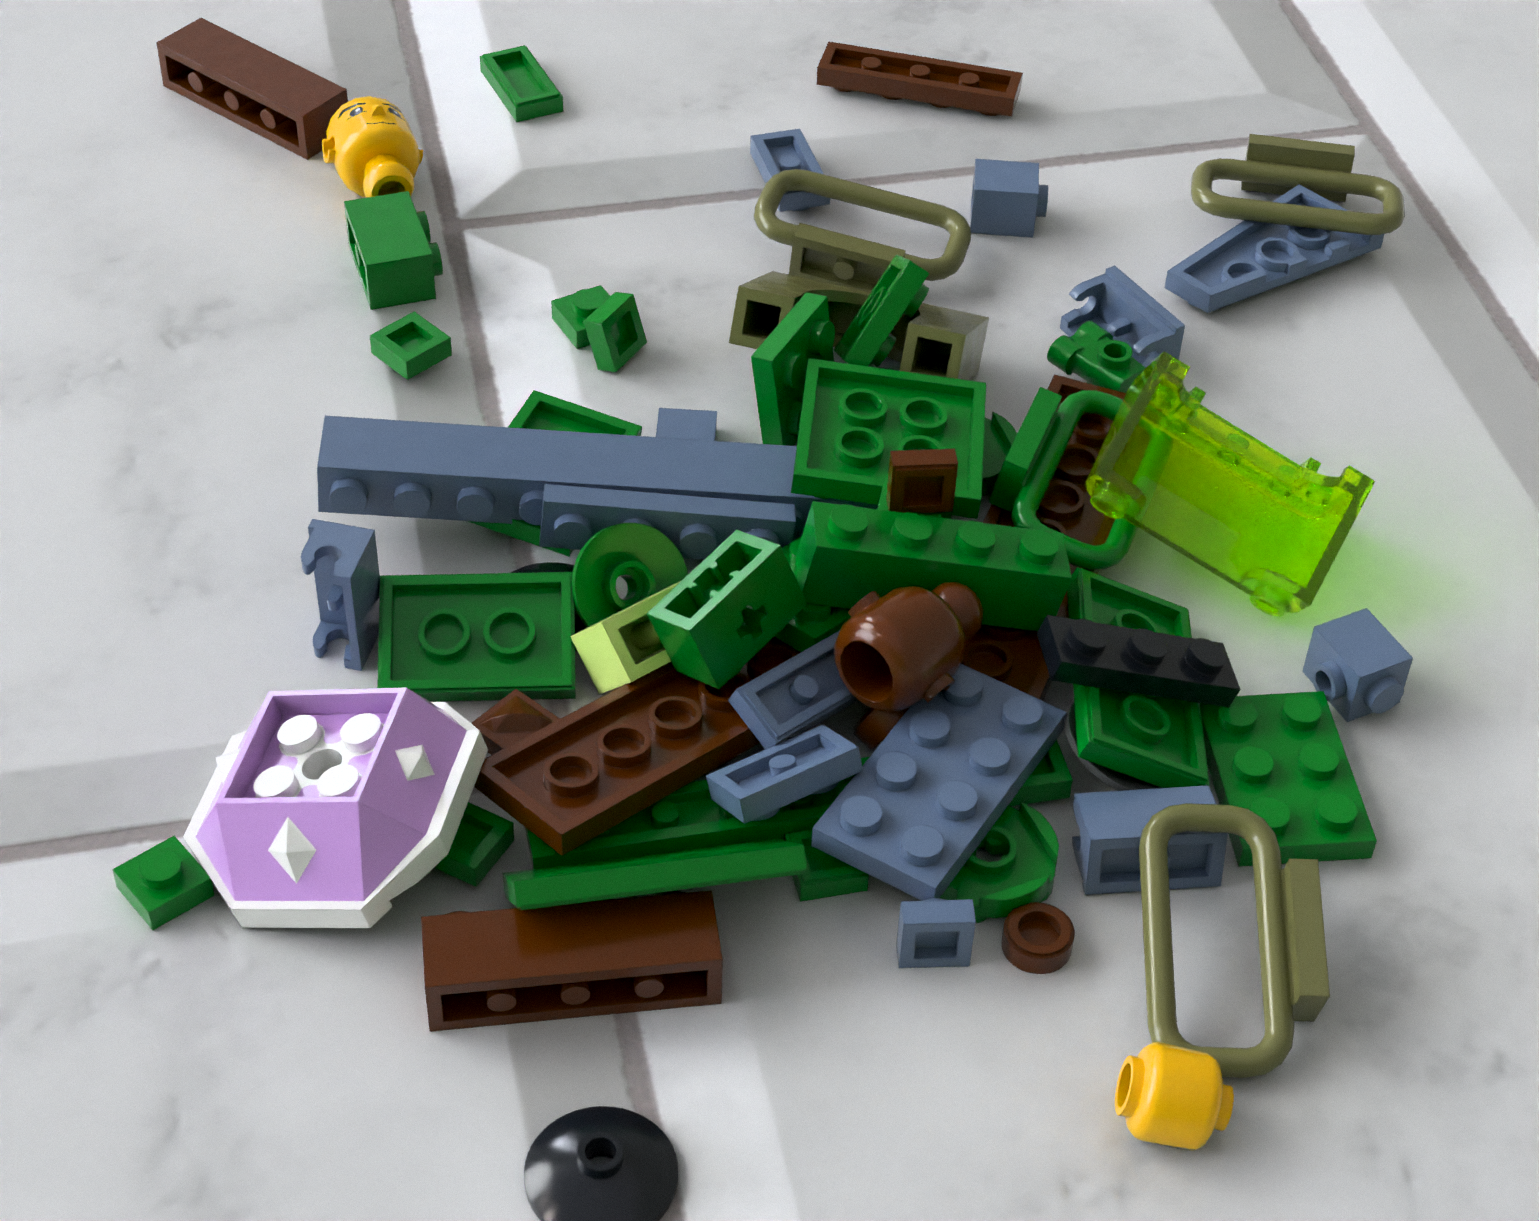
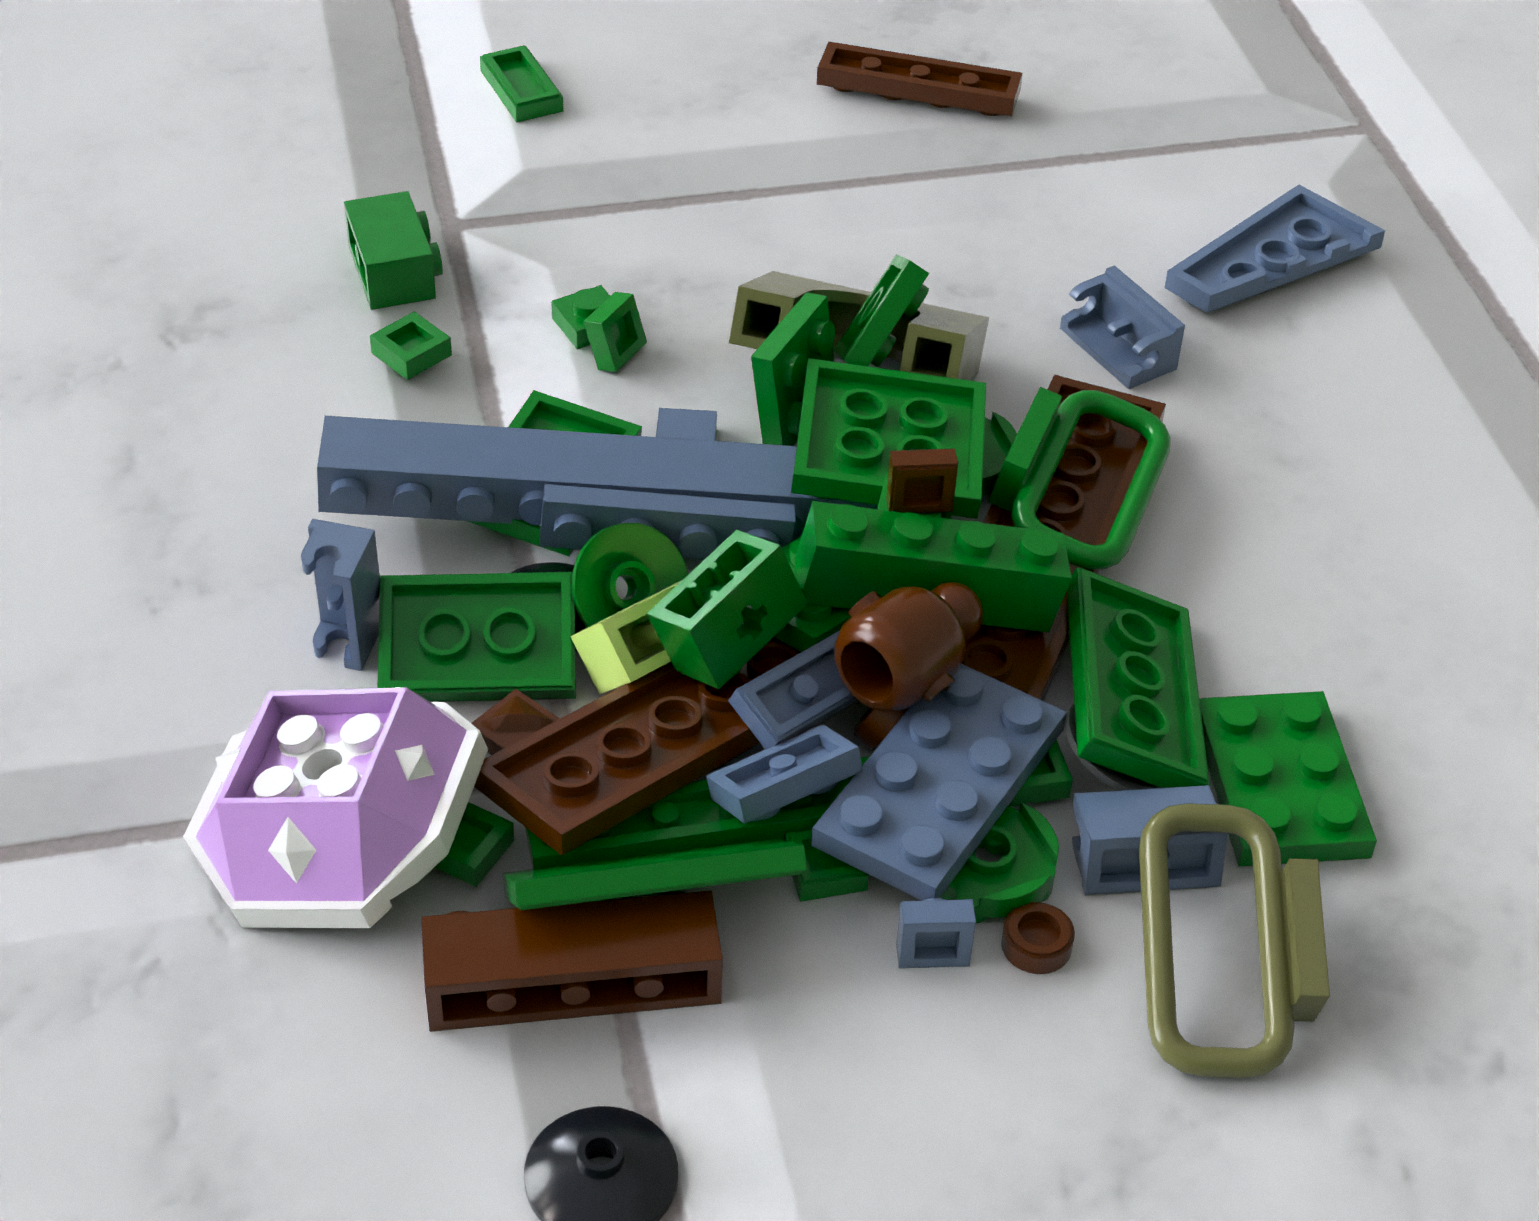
green plate [112,835,215,930] -> none
reddish brown brick [156,18,348,160] -> none
yellow piece [322,96,423,198] -> none
sand blue plate [750,129,830,212] -> none
olive bar [754,169,971,292] -> none
sand blue brick [970,159,1048,238] -> none
black plate [1037,615,1241,708] -> none
green plate [1047,321,1148,394] -> none
clear neon green windscreen [1085,351,1375,617] -> none
yellow head [1115,1042,1234,1151] -> none
olive bar [1191,134,1405,235] -> none
sand blue brick [1302,608,1413,722] -> none

